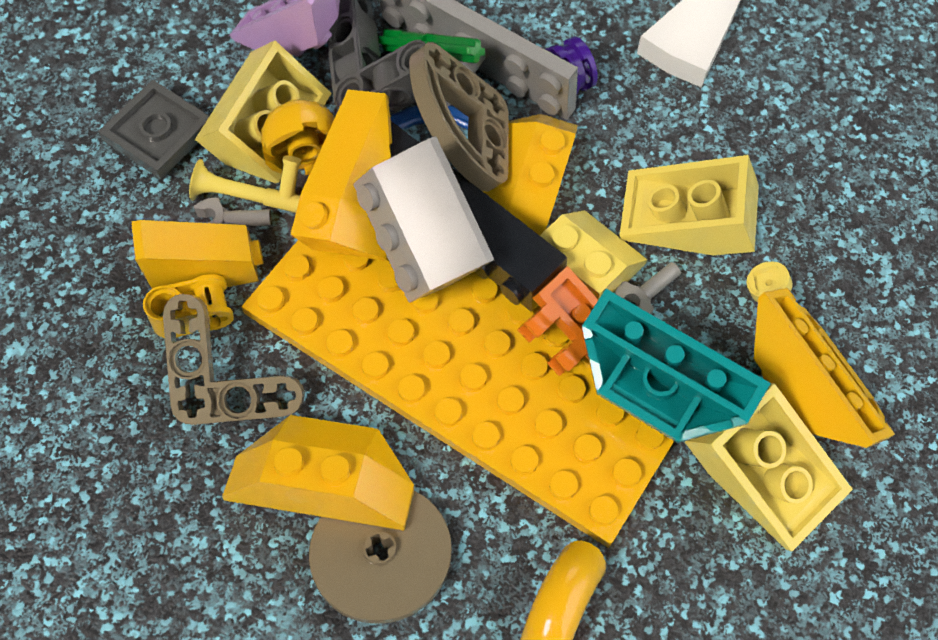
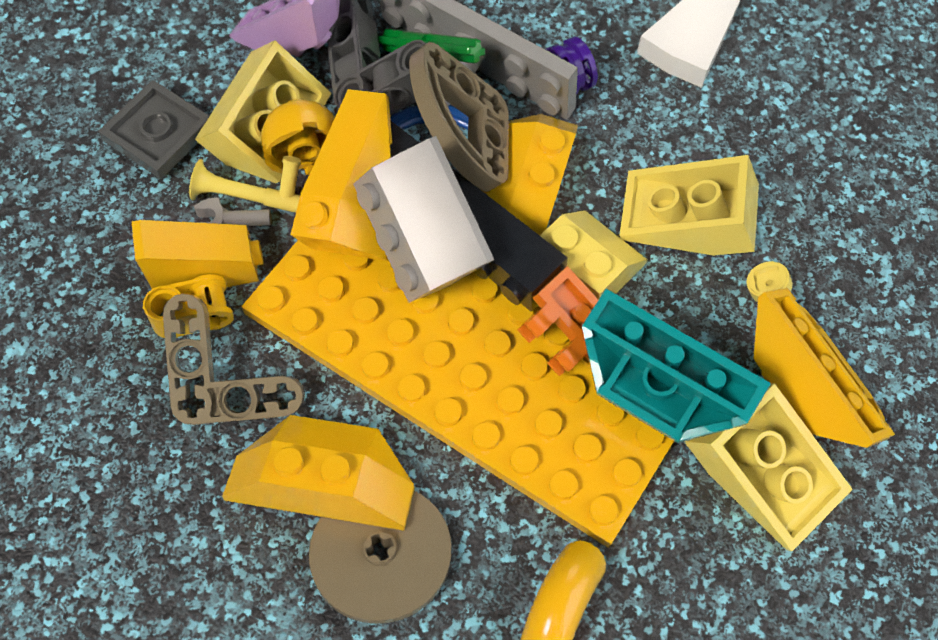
light grey bar [615,262,681,314] -> none

